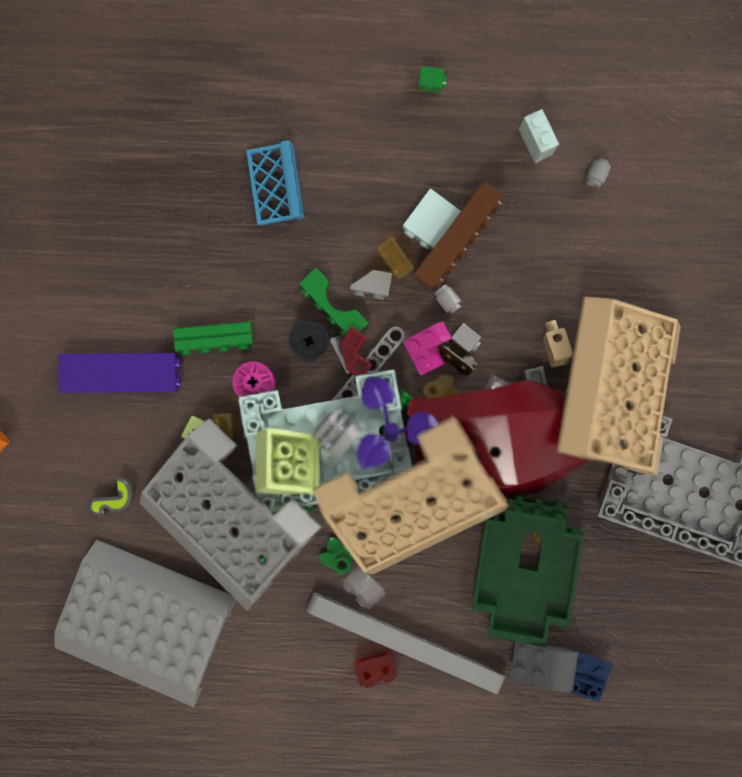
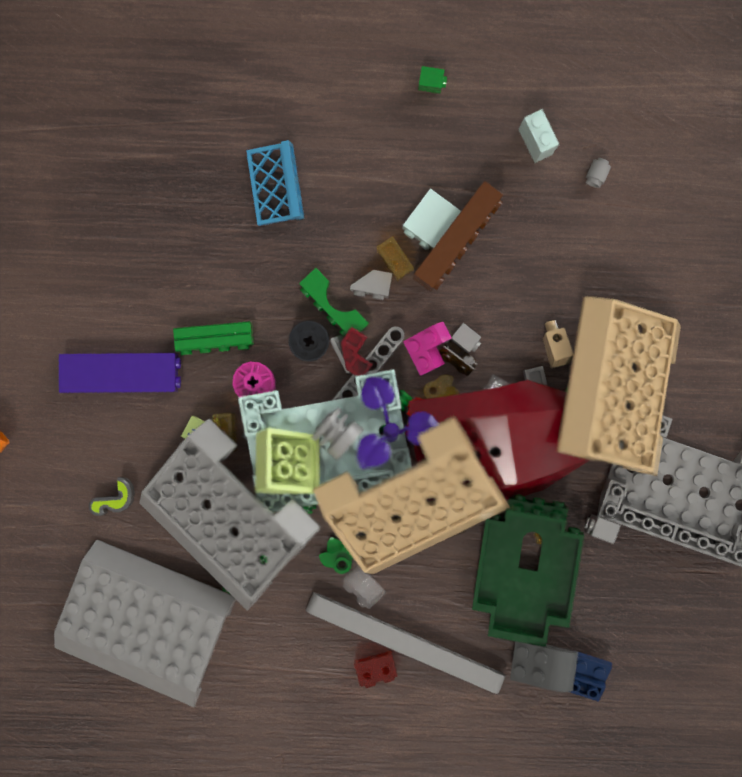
light grey brick [434,284,461,313] -> none
none -> light grey brick [584,514,621,544]

